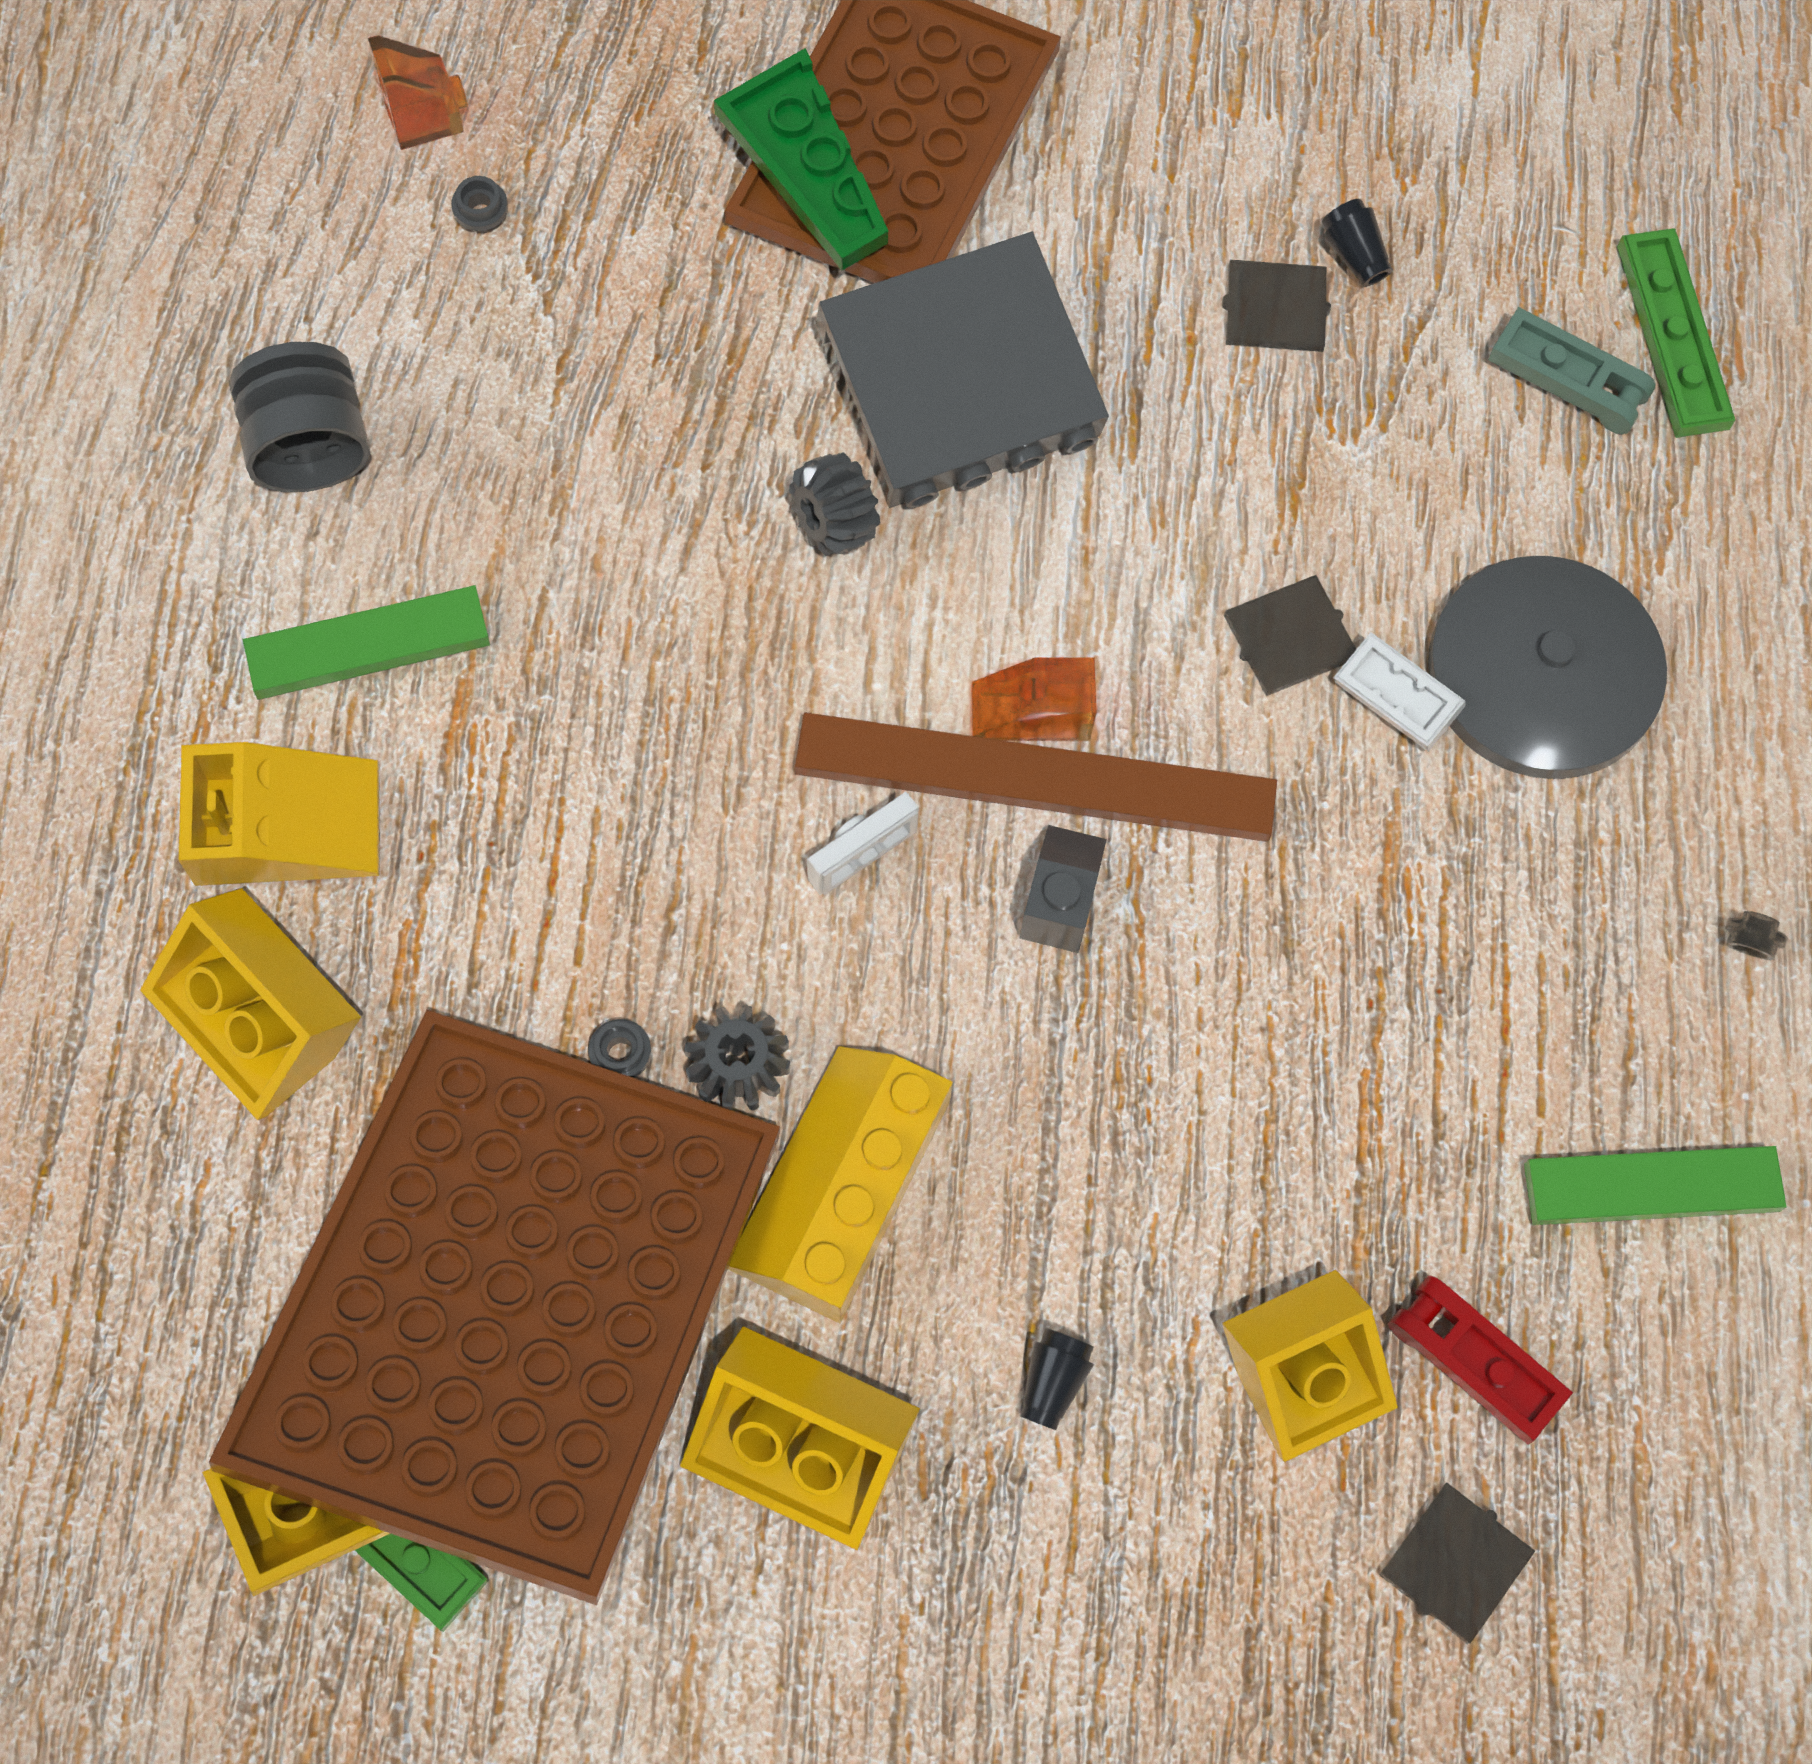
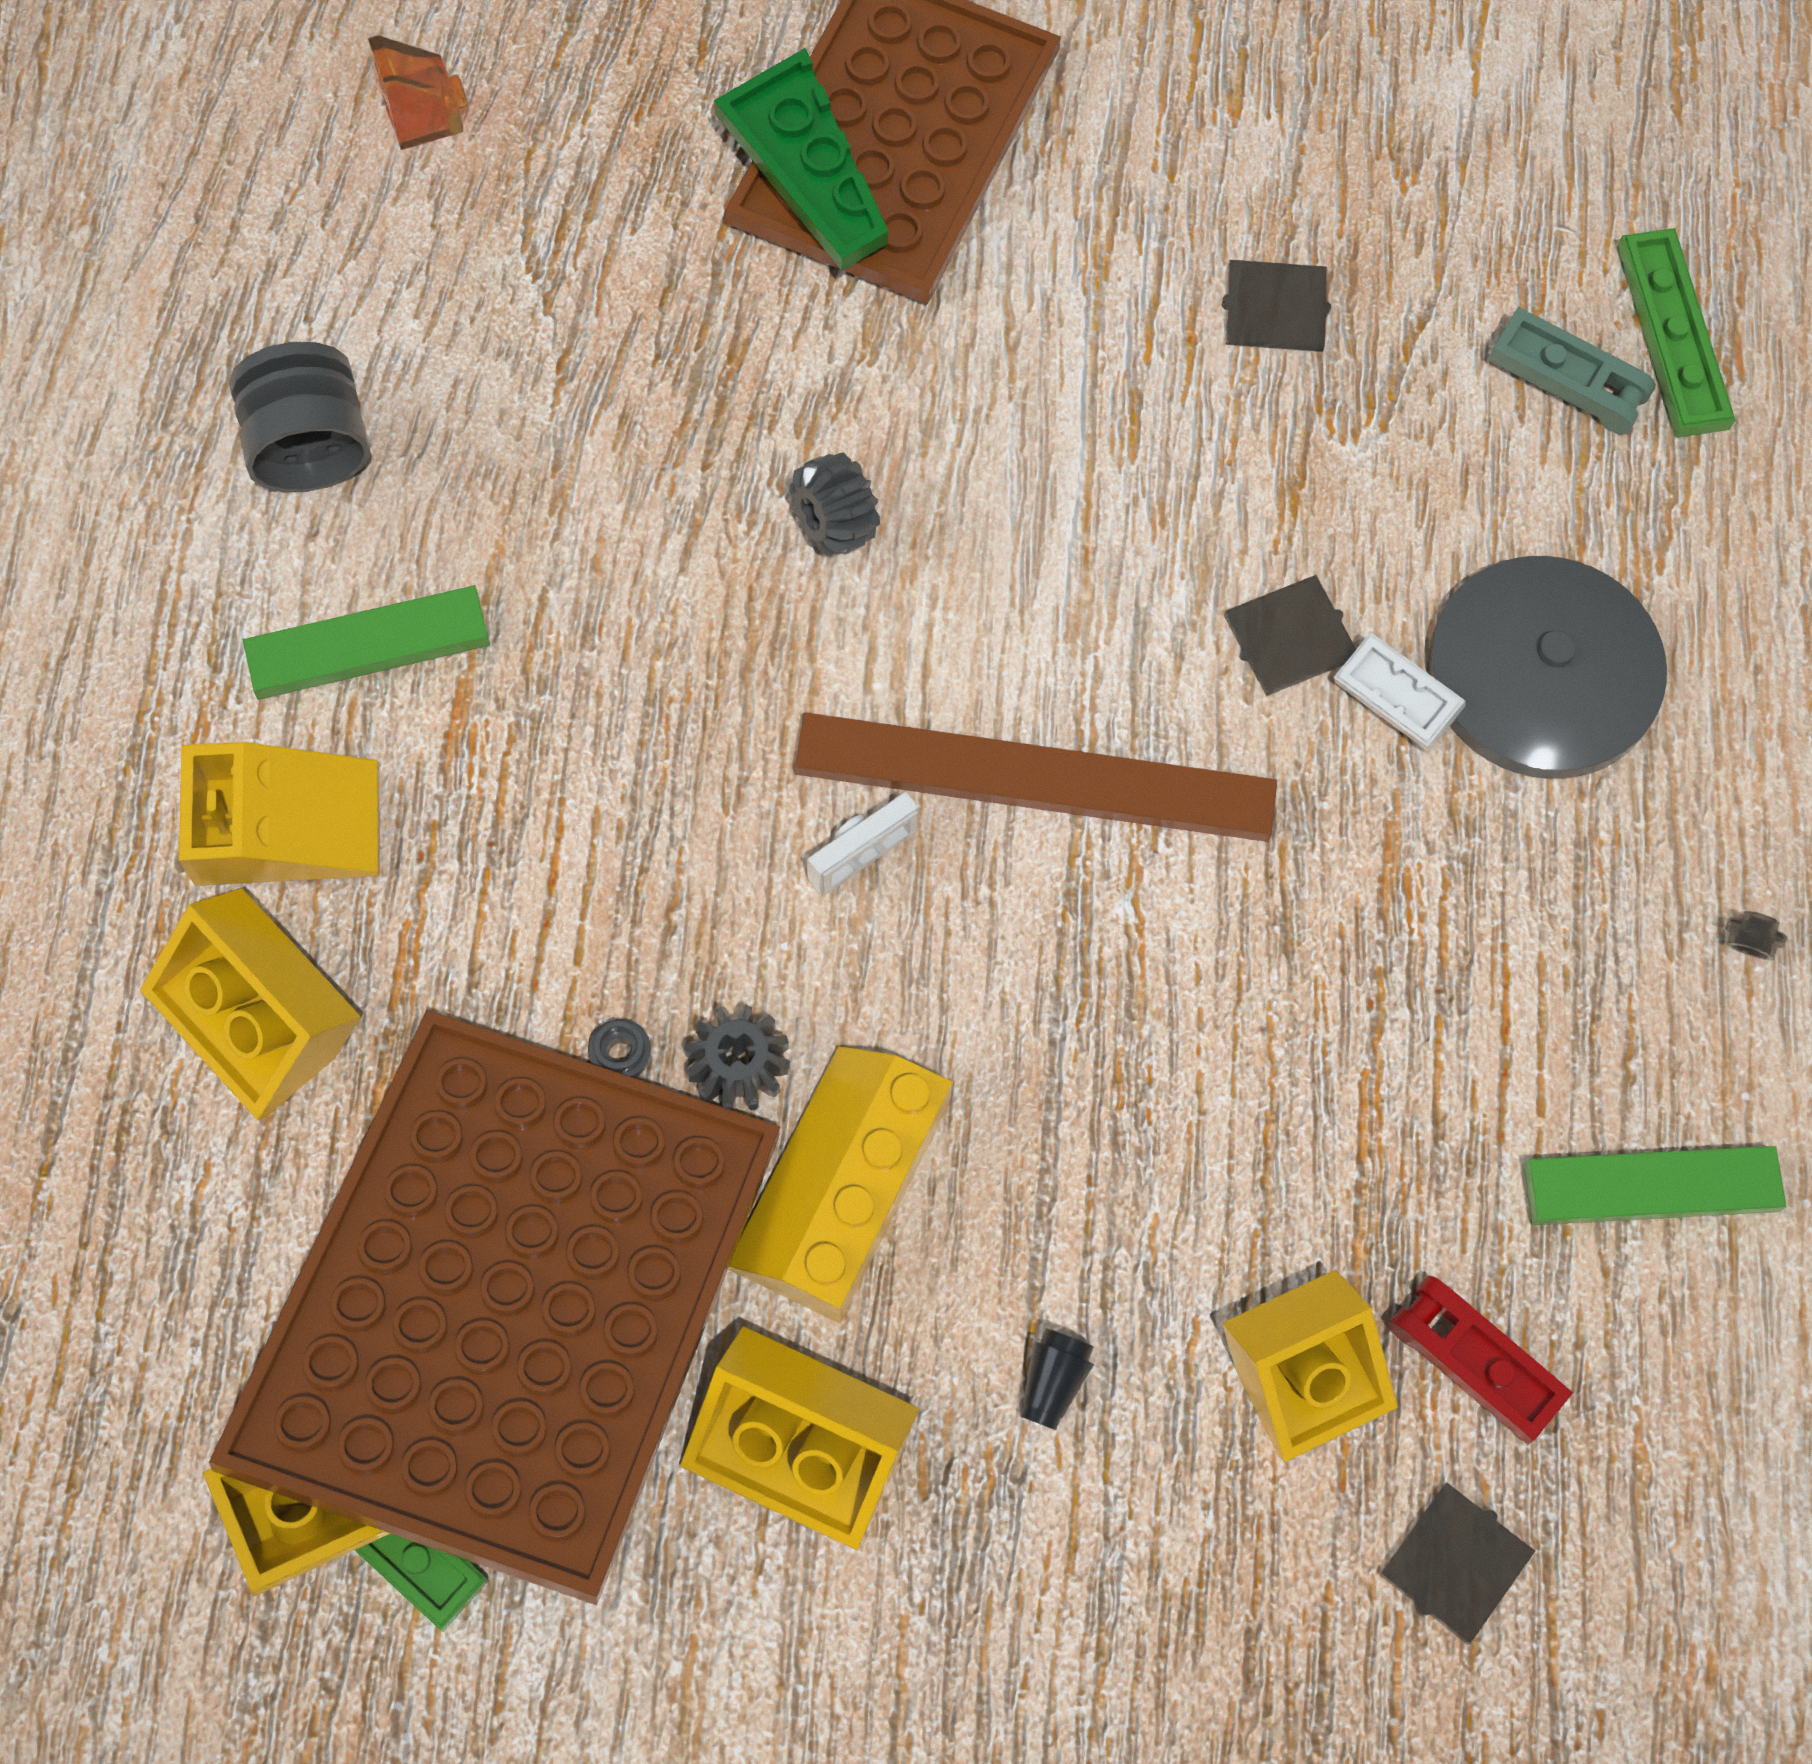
dark grey plate [451,176,508,231] -> none
dark grey panel [816,231,1109,508] -> none
clear orange slope [971,657,1097,741] -> none
dark grey slope [1020,825,1107,953] -> none
black cone [1322,199,1393,287] -> none

